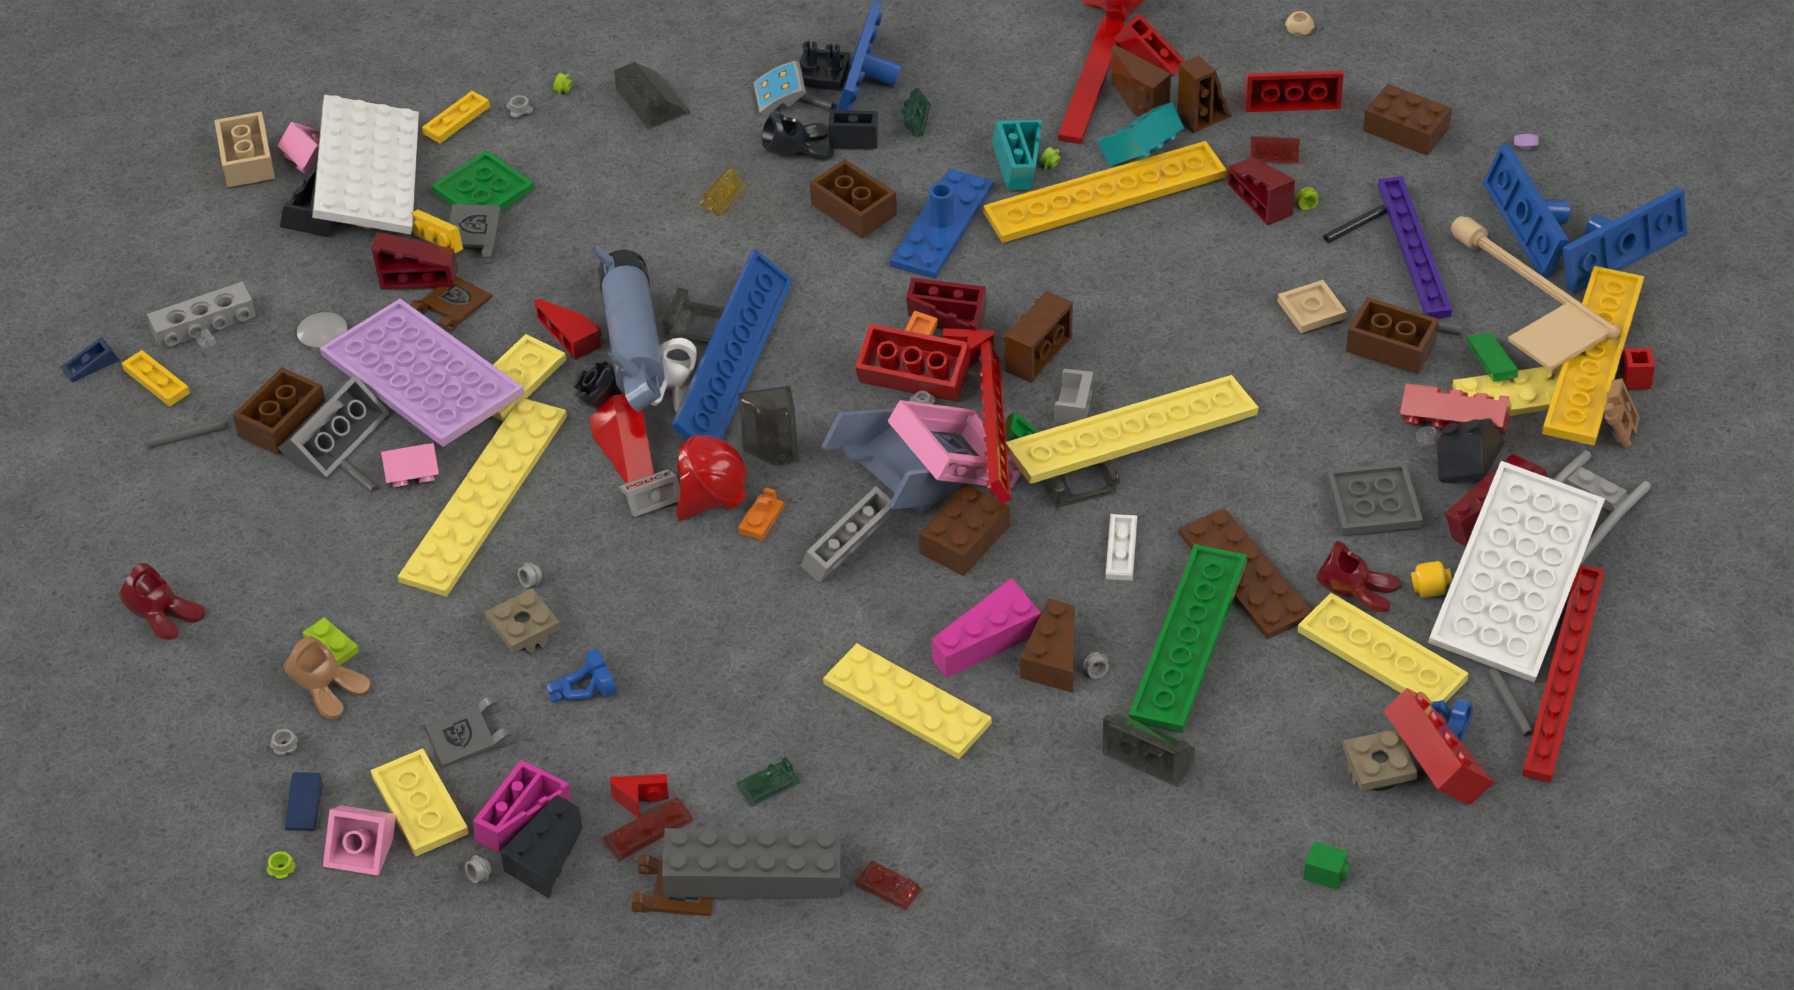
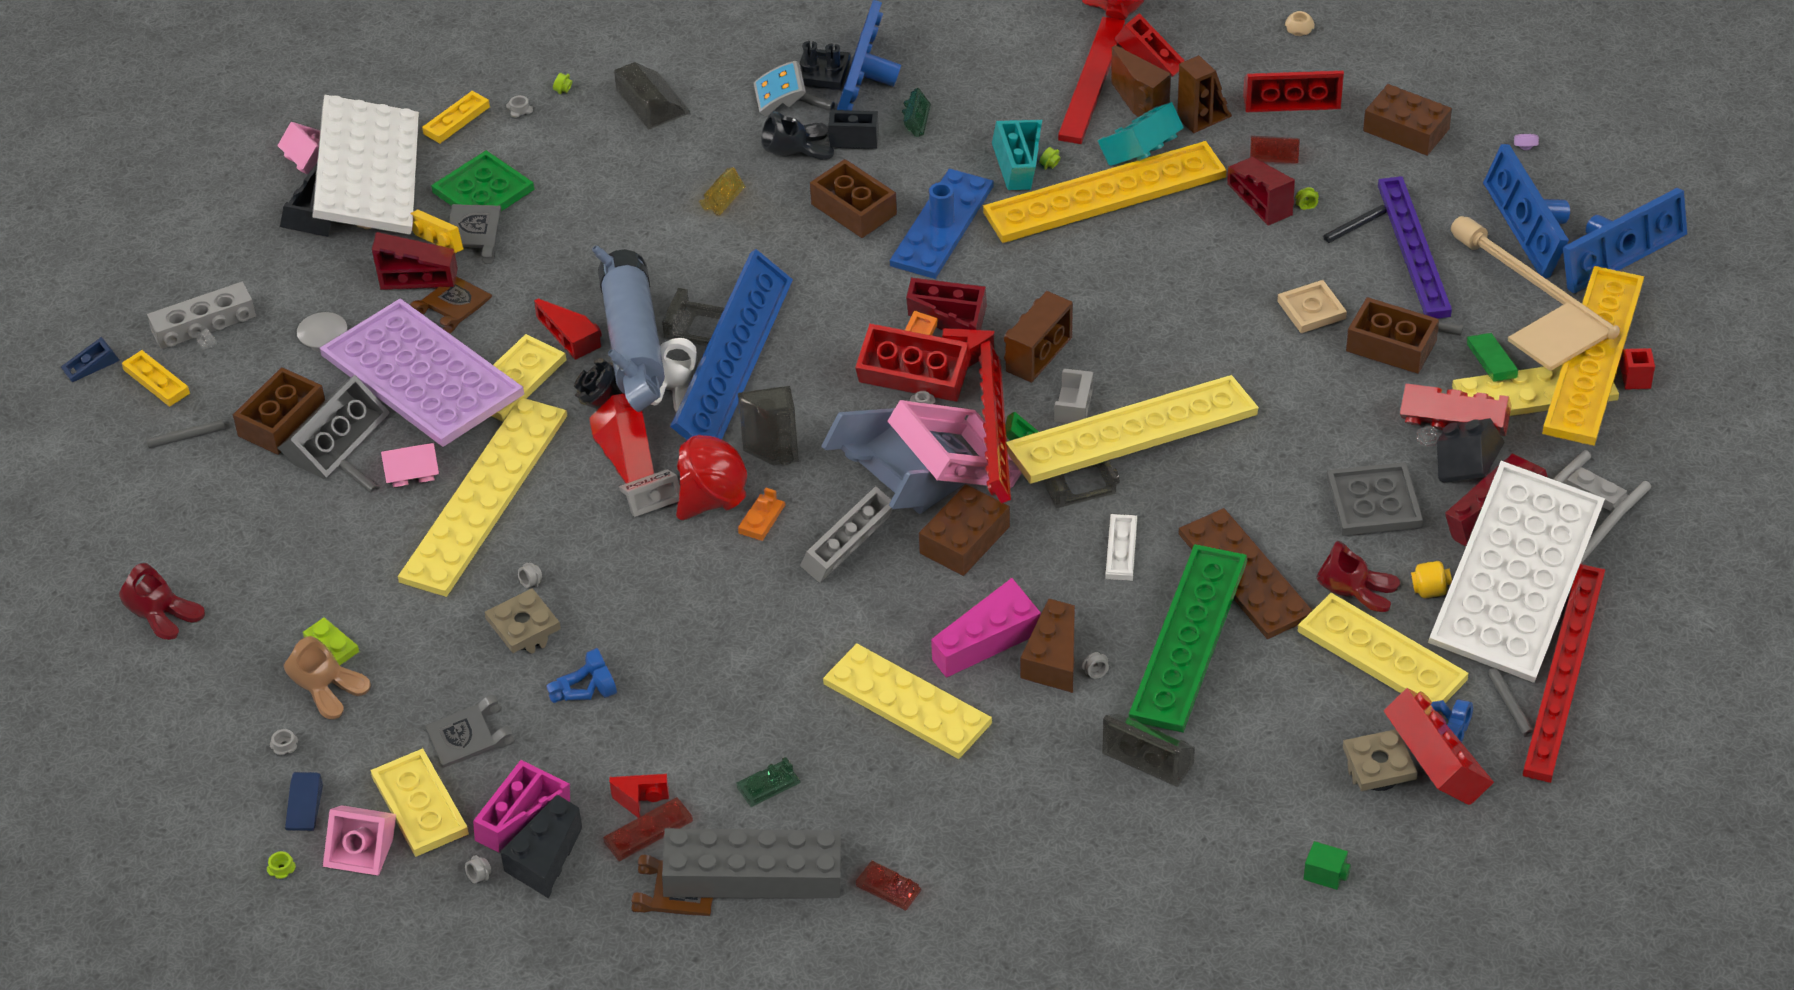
tan brick [214,112,275,188] -> none
medium nougat plate [1604,379,1640,448] -> none

